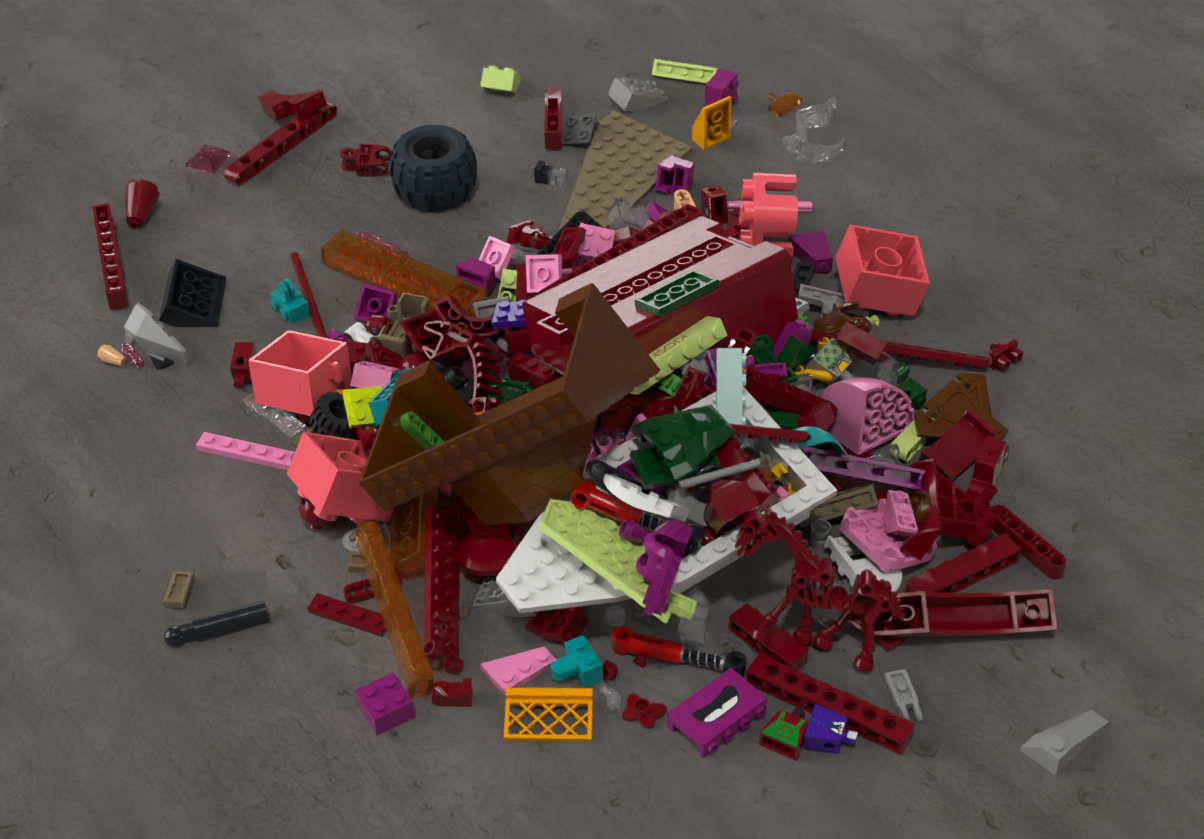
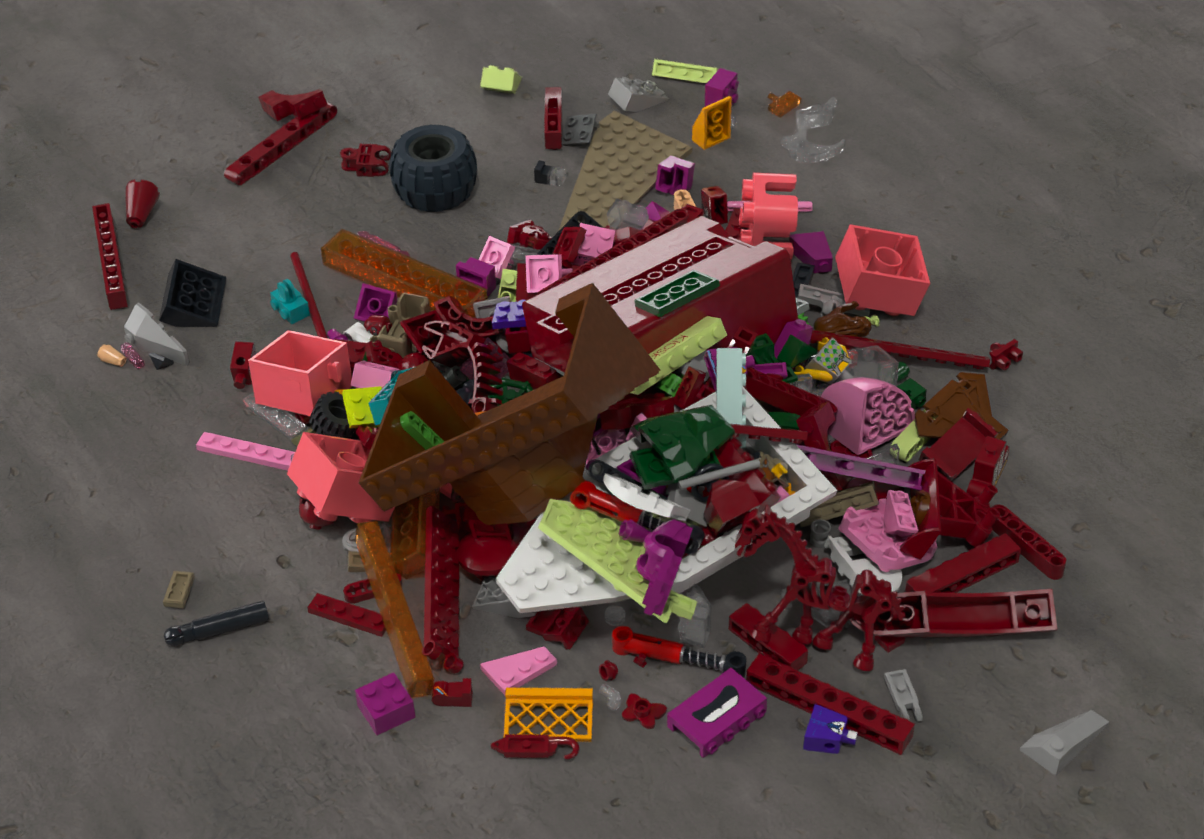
clear pink slope [185,145,231,174] -> none
teal brick [551,635,603,688] -> none
dark red torso [759,708,808,761] -> none
teal piece [791,426,853,466] -> none
dark red brick [836,322,887,366] -> none
none -> dark red plate [491,734,580,759]

